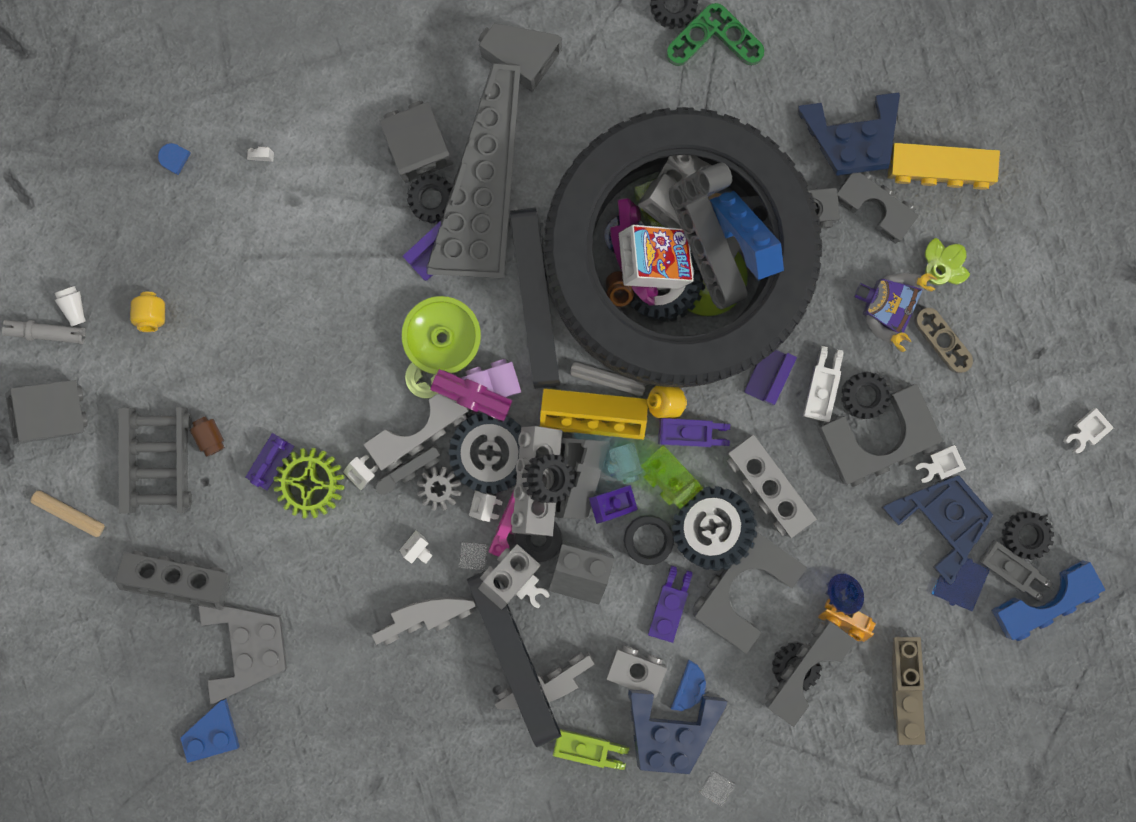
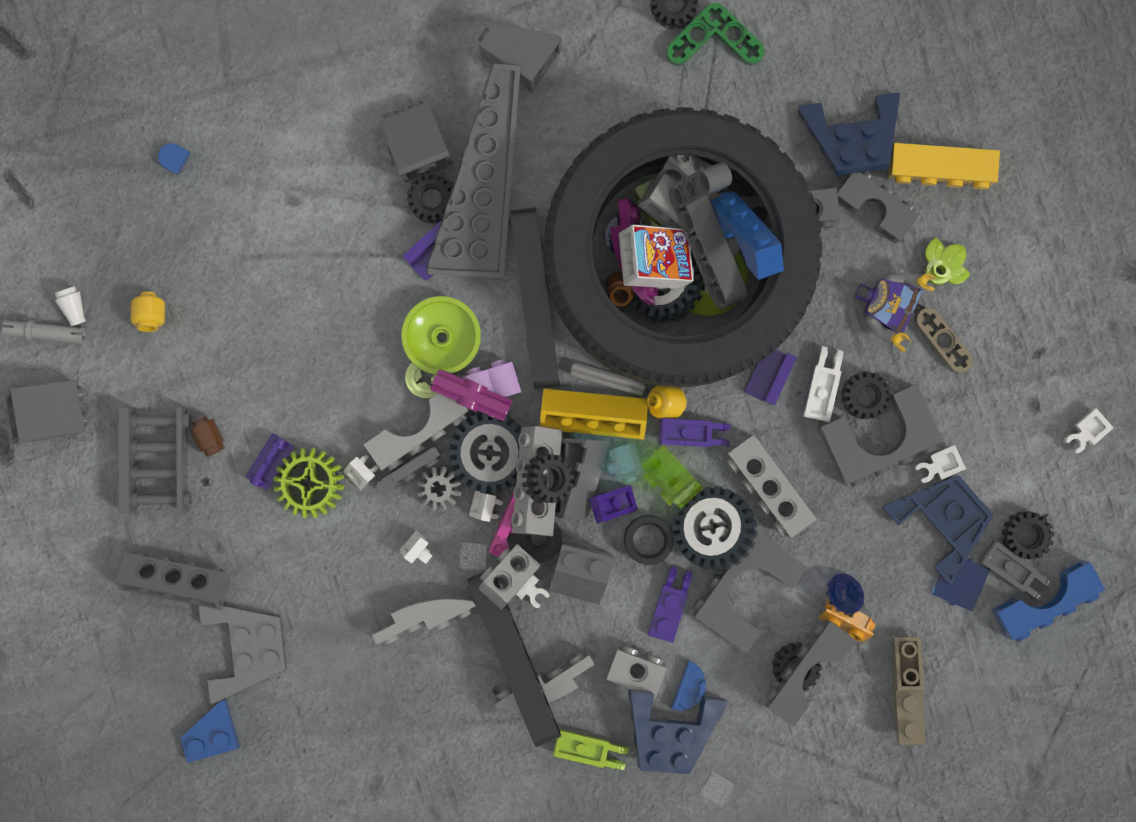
tan axle [31,491,105,537] -> none
white tile [247,147,274,162] -> none

